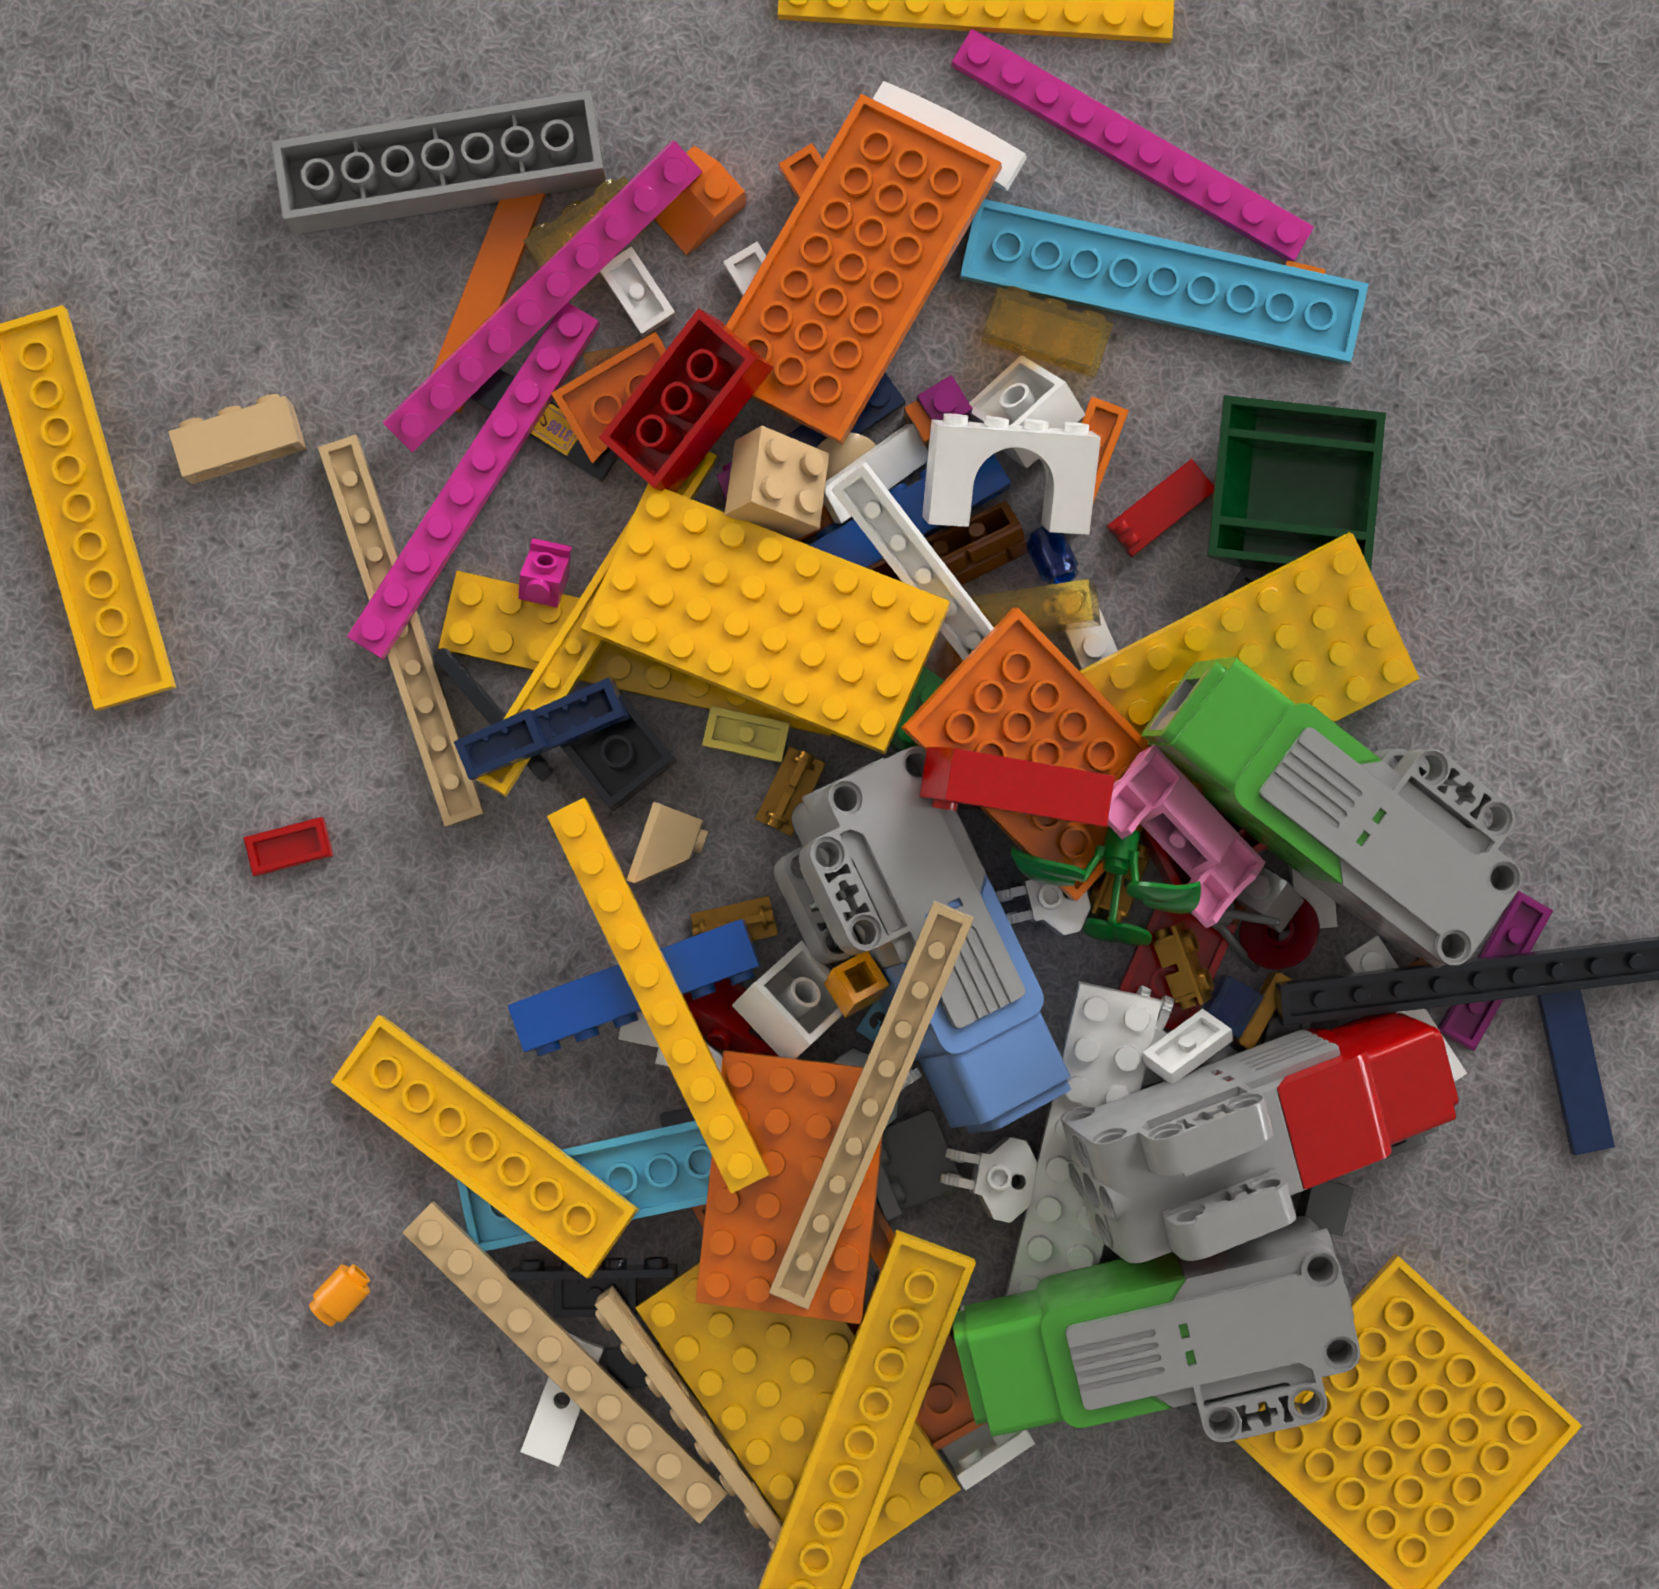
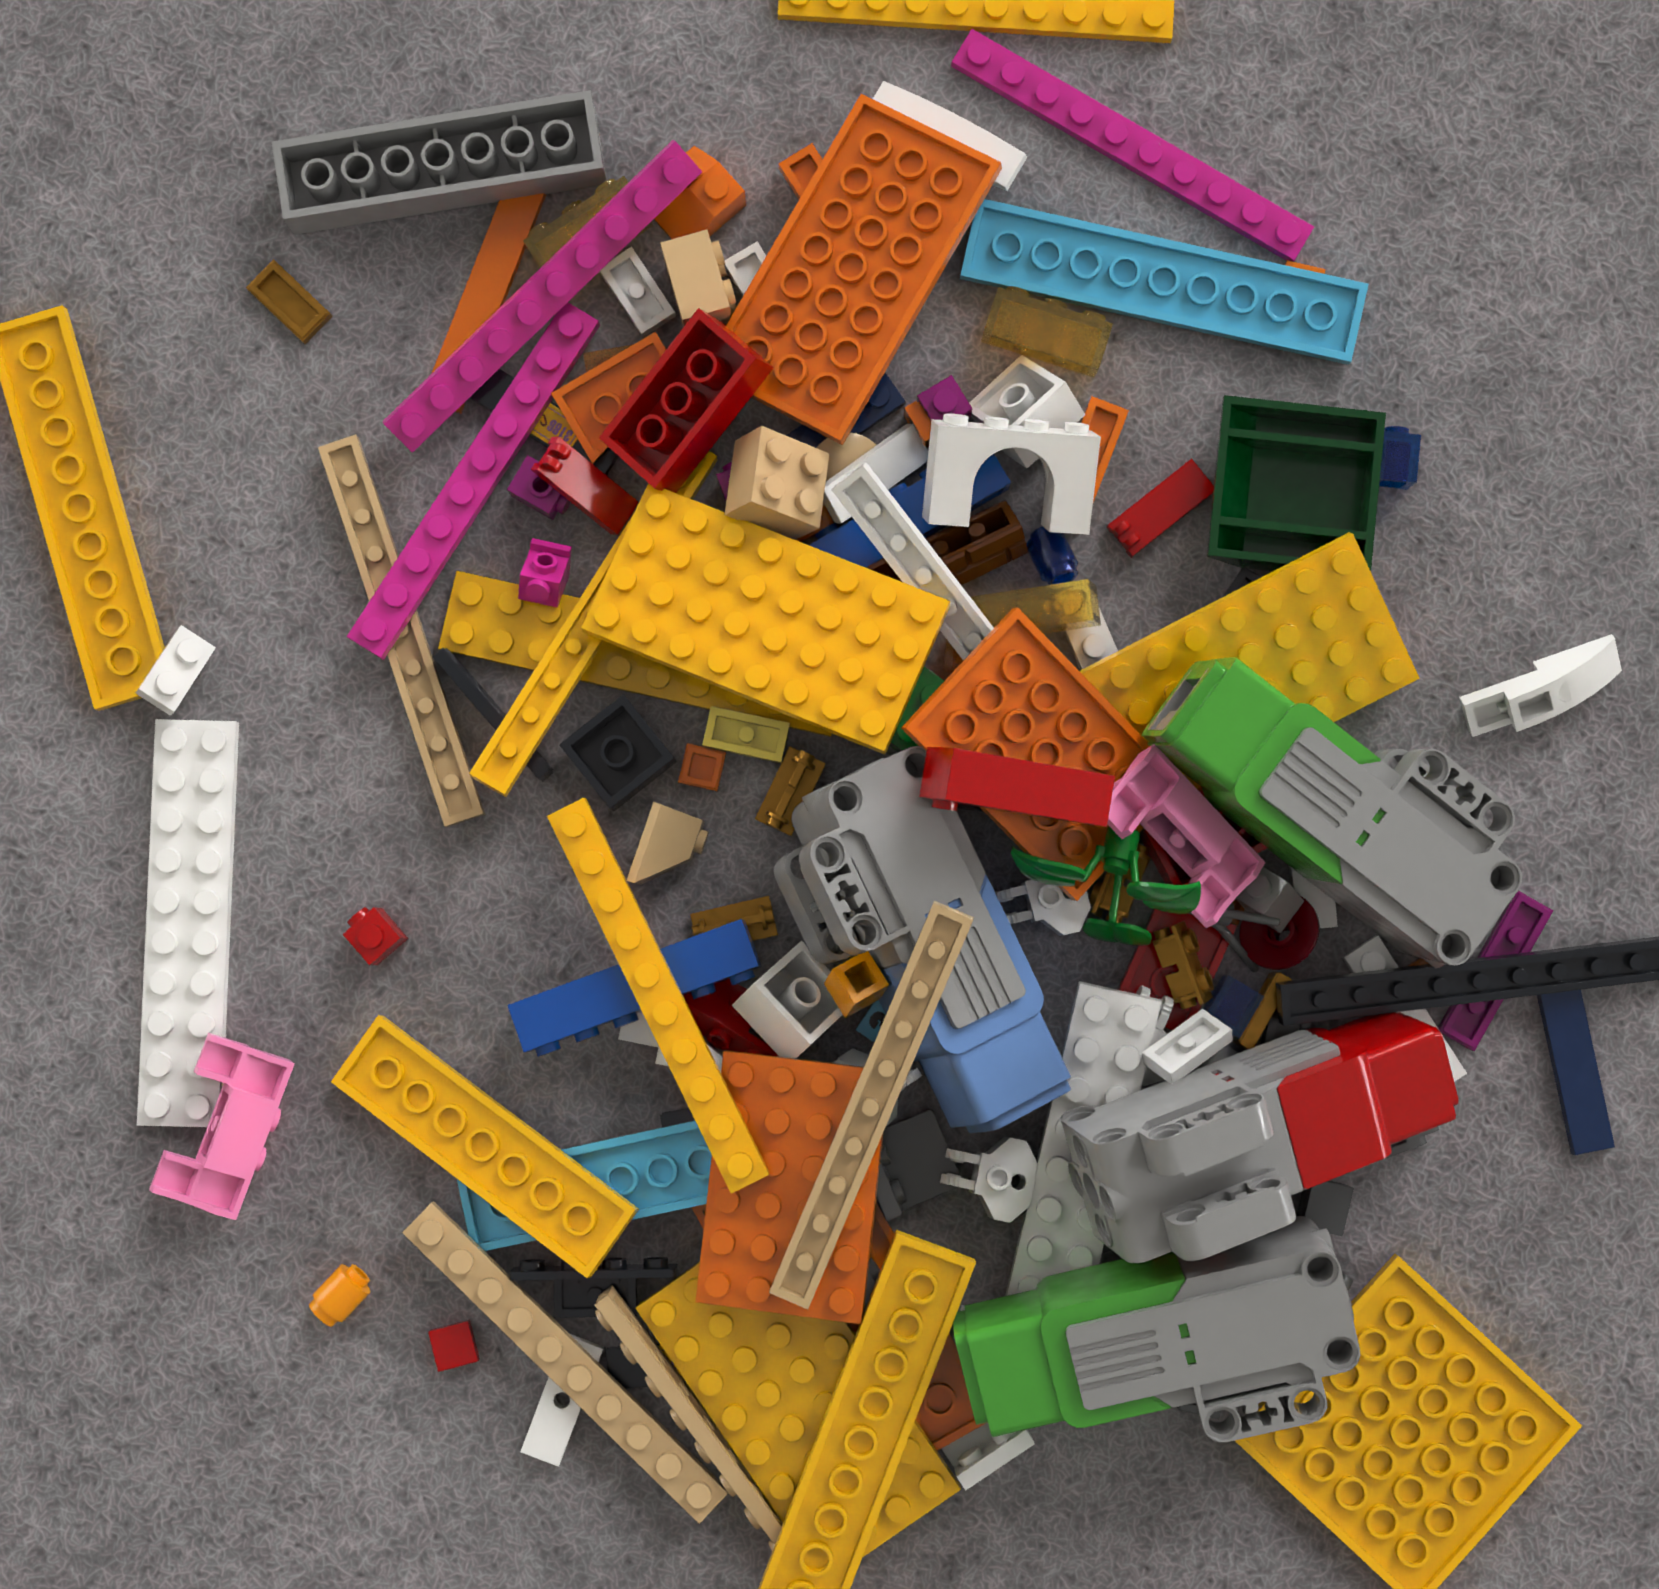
tan brick [168,394,307,484] -> none
red tile [243,817,334,877] -> none
dark blue slope [453,677,630,780] -> none
none -> white plate [135,625,216,716]
none -> white plate [137,719,239,1127]
none -> bright pink bracket [149,1033,295,1220]
none -> pearl gold tile [246,259,333,344]
none -> red brick [342,907,408,965]
none -> red tile [428,1319,480,1372]
none -> magenta brick [507,455,571,520]
none -> red hinge [531,437,639,535]
none -> tan brick [660,229,736,327]
none -> orange tile [678,743,727,792]
none -> clear blue brick [1379,426,1421,490]
none -> white slope [1459,634,1622,737]

